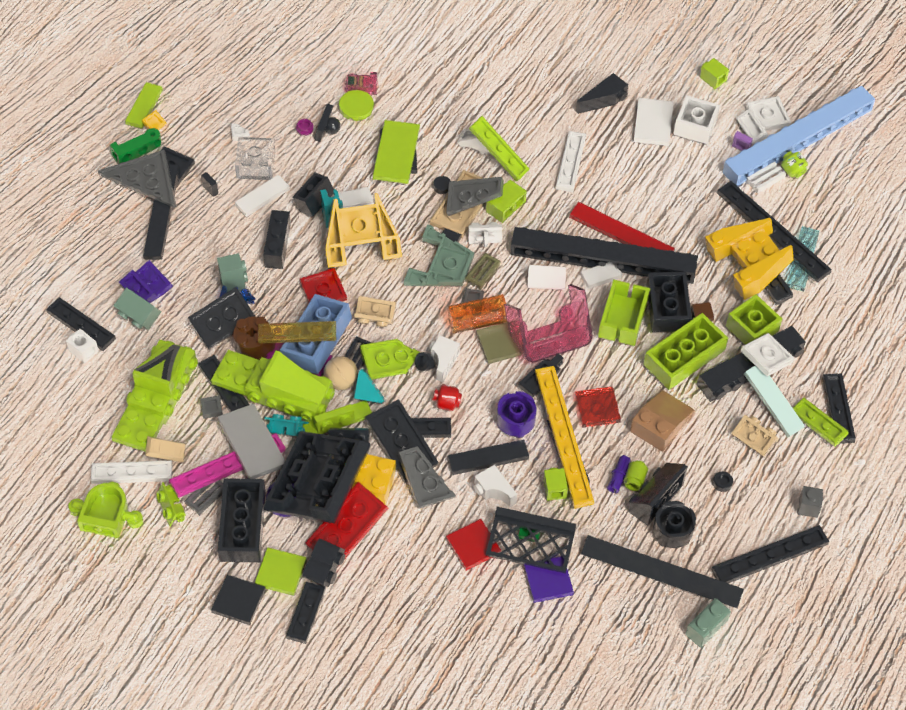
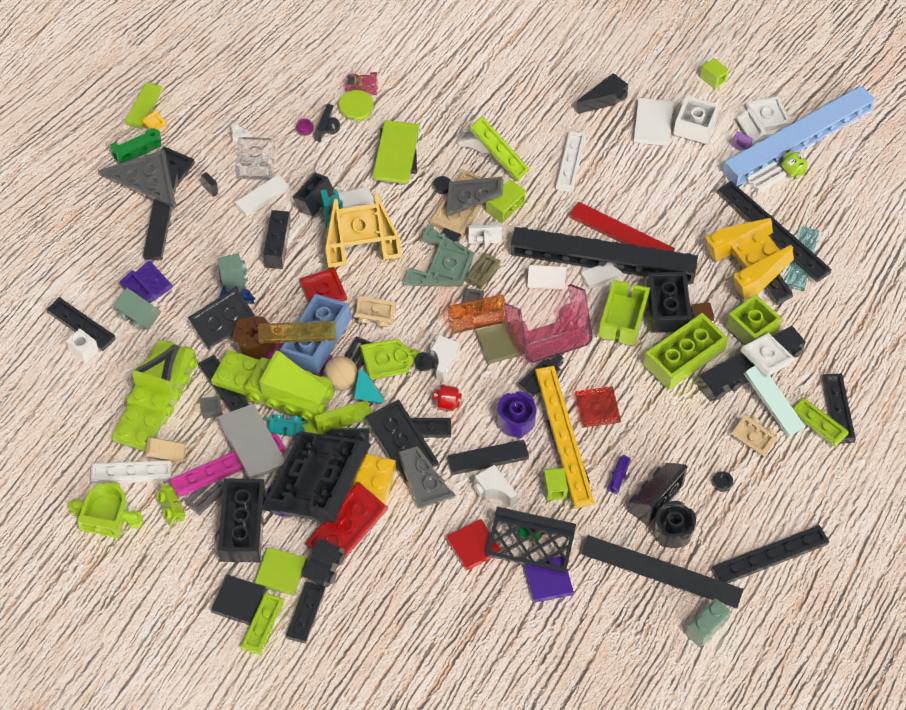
lime brick [624,460,648,491] -> none
medium nougat slope [630,390,695,452] -> none
dark grey brick [798,486,823,518] -> none
none -> lime tile [241,592,285,656]

